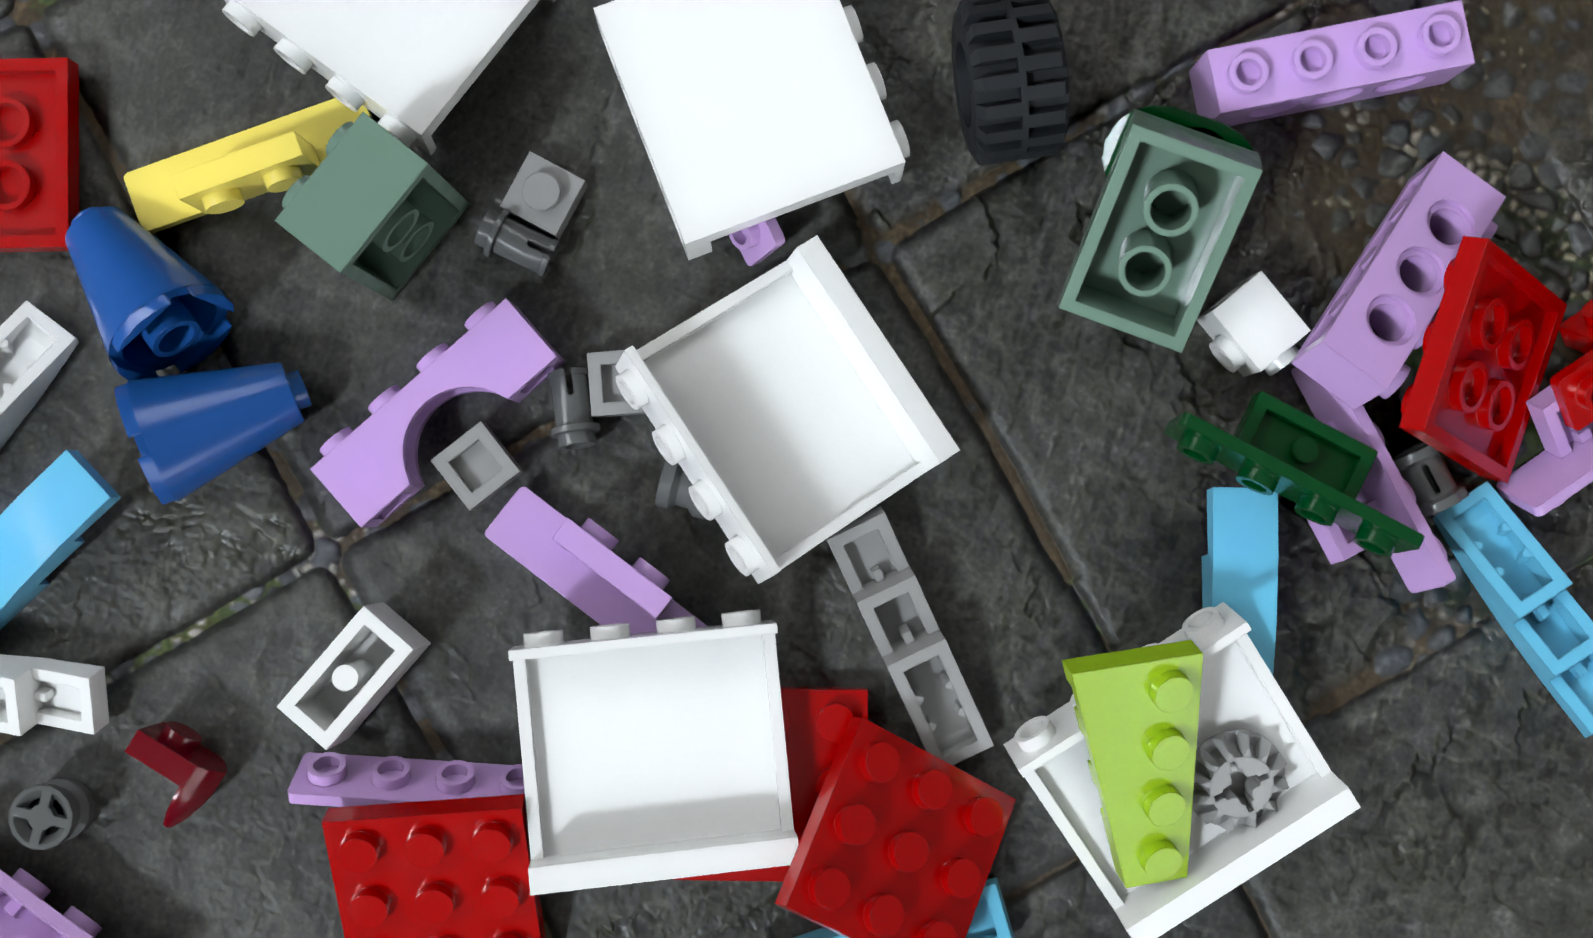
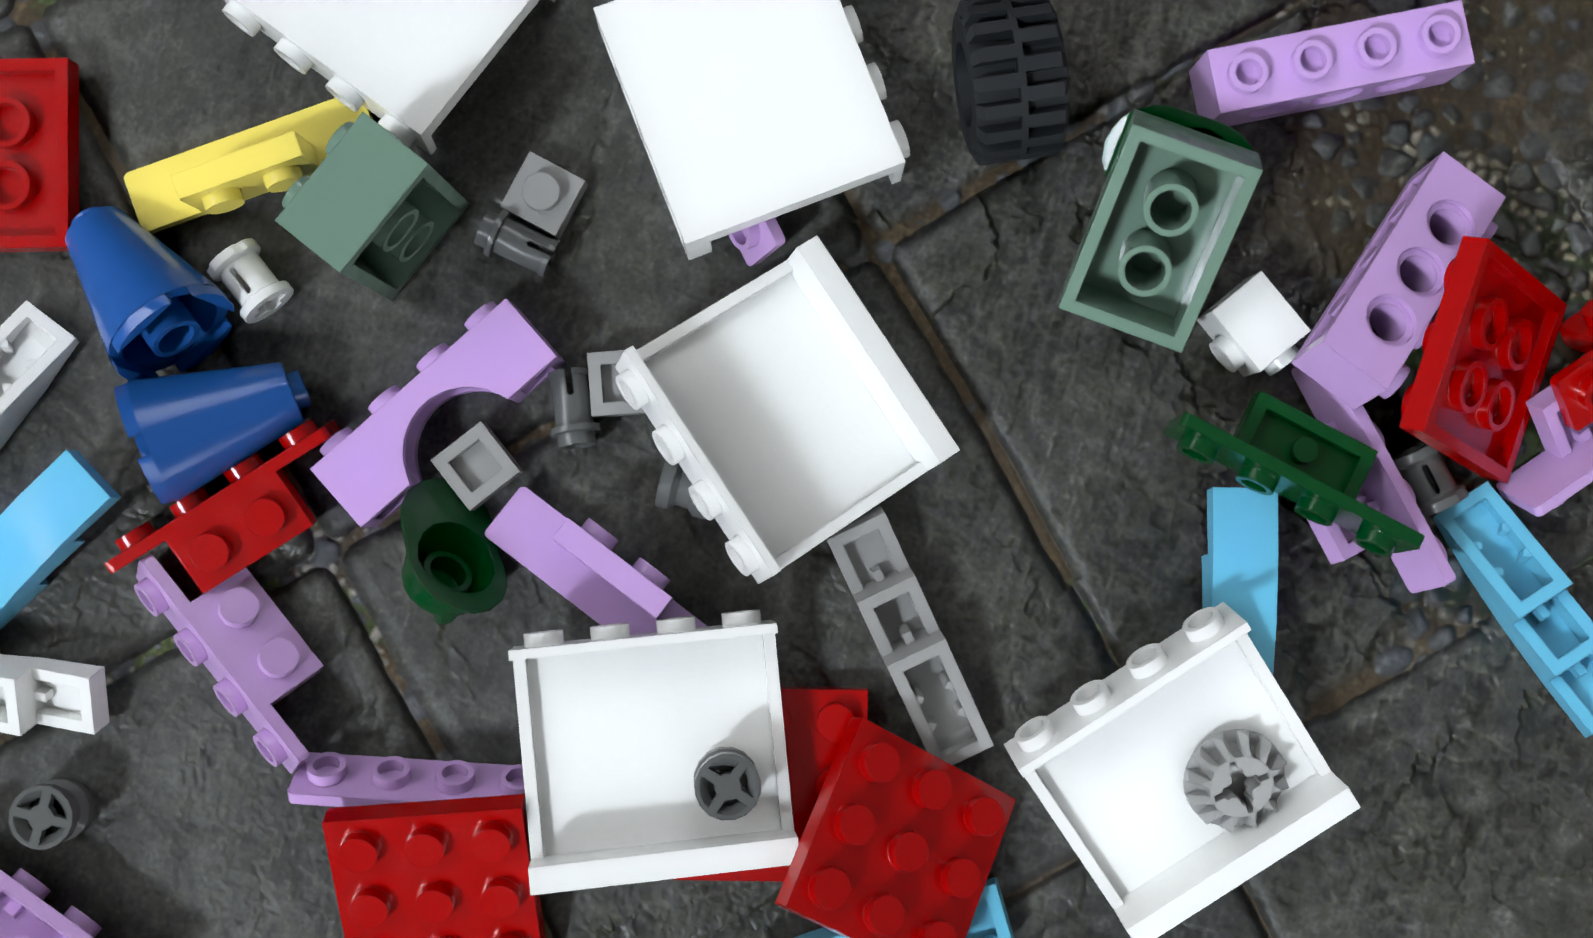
dark red plate [124,721,227,828] -> none
white brick [277,602,431,750] -> none
lime wing [1062,640,1203,888] -> none
none -> red bracket [104,419,340,594]
none -> lavender bracket [134,553,324,774]
none -> white bush [207,238,294,324]
none -> dark green piece [401,478,508,625]
none -> dark grey wheel [694,747,761,820]

